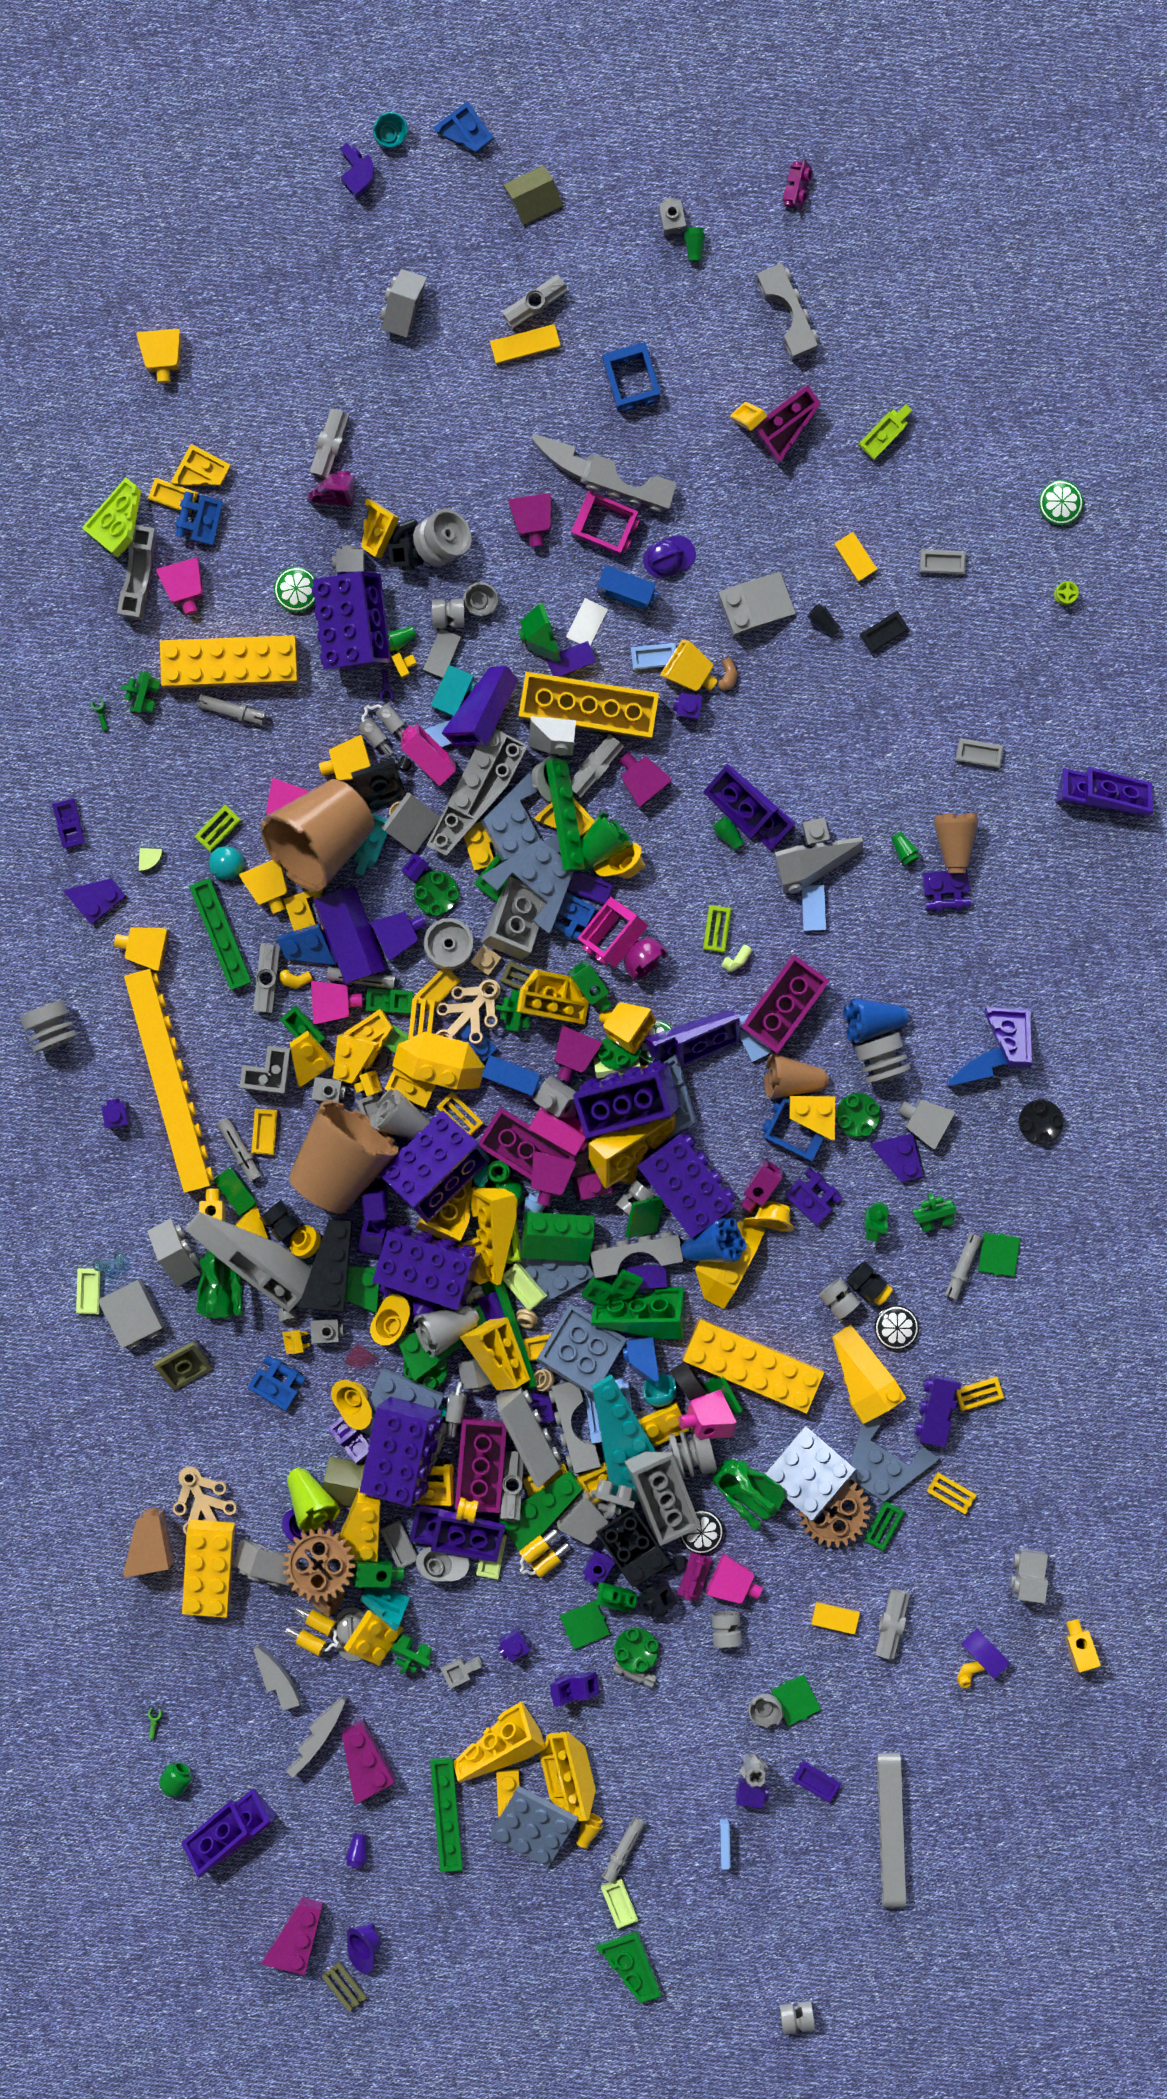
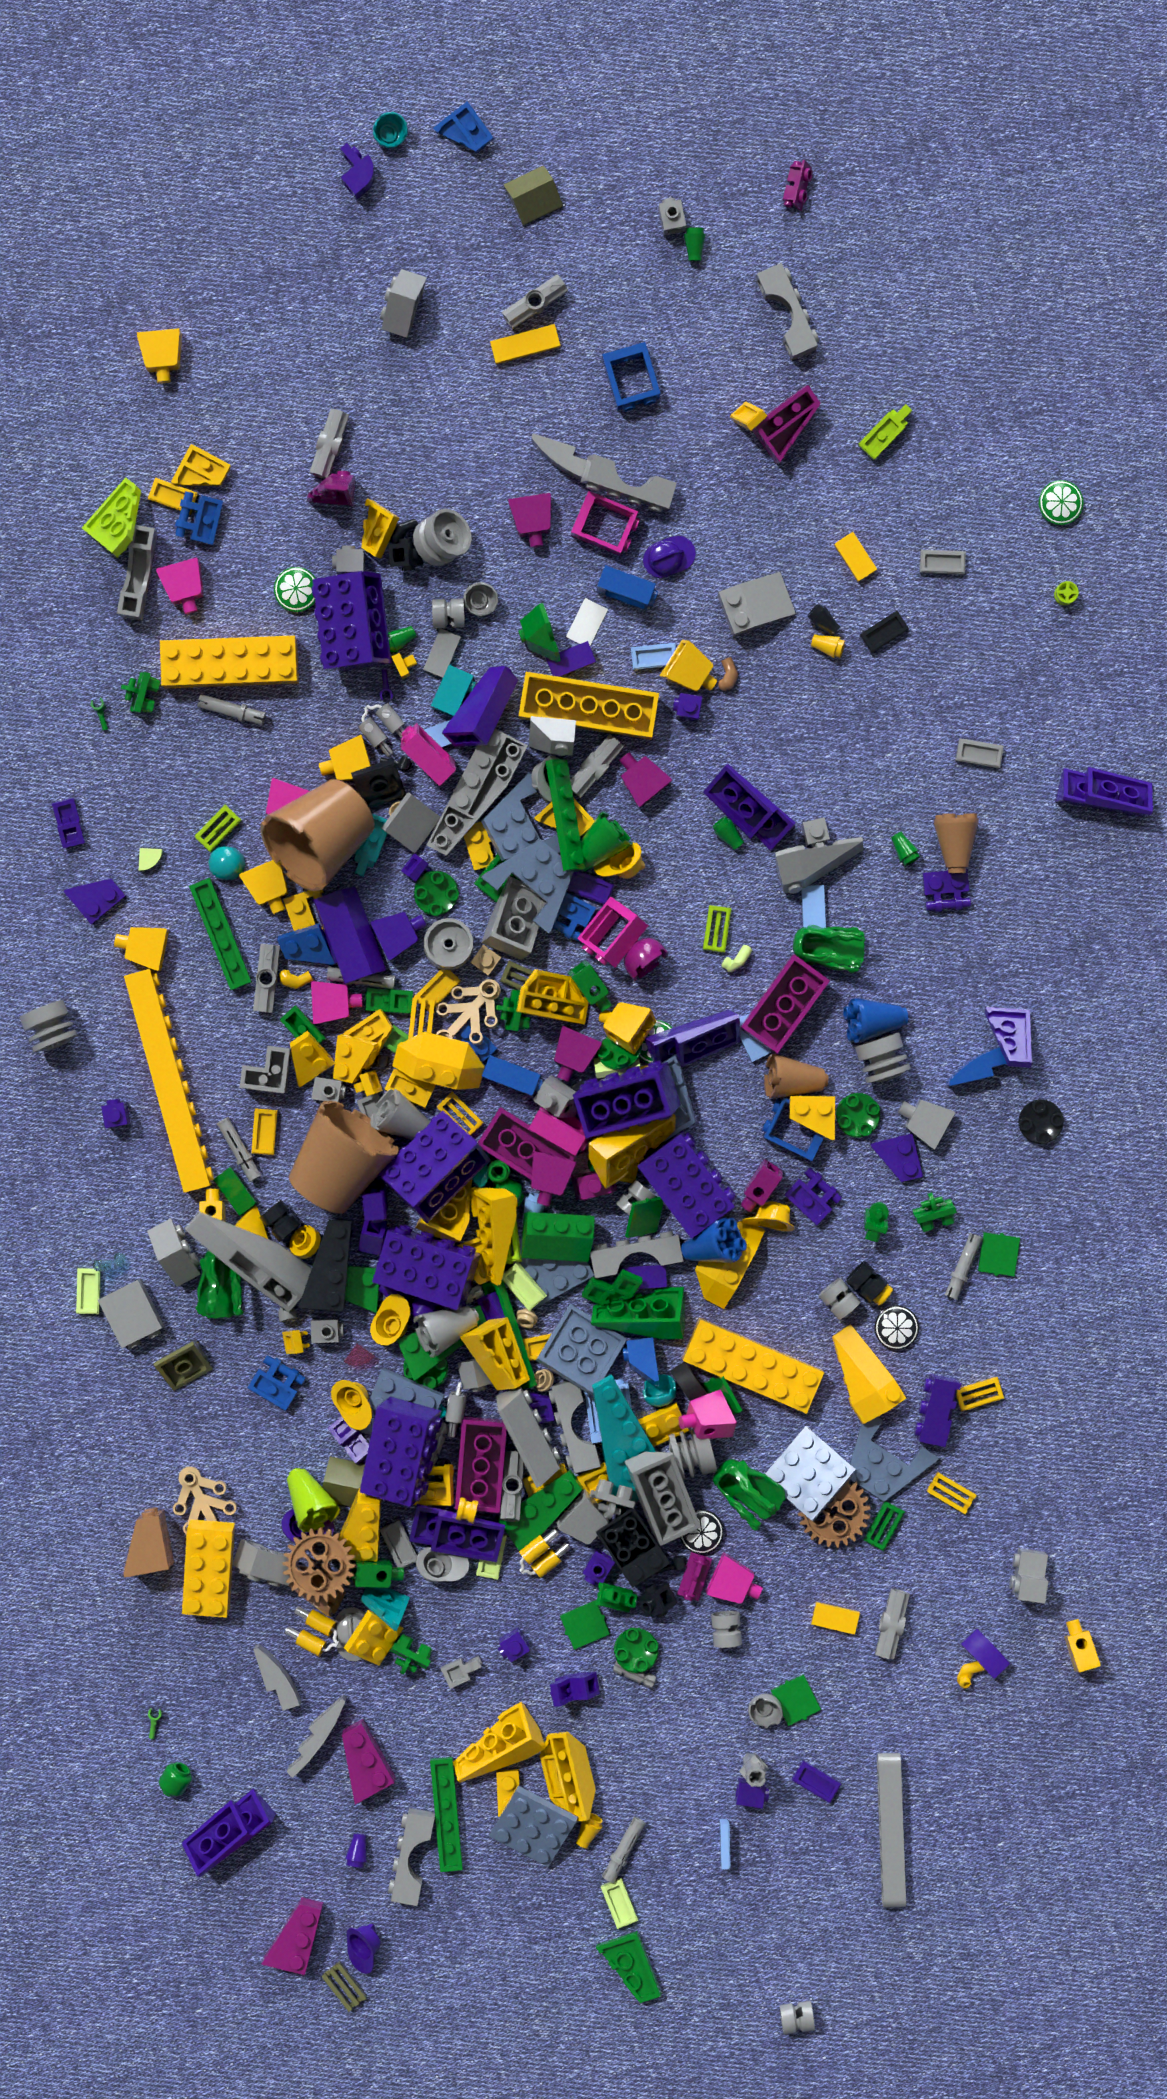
none -> light grey arch [388,1808,435,1906]
none -> green hair [793,925,865,973]
none -> yellow cone [811,634,845,658]

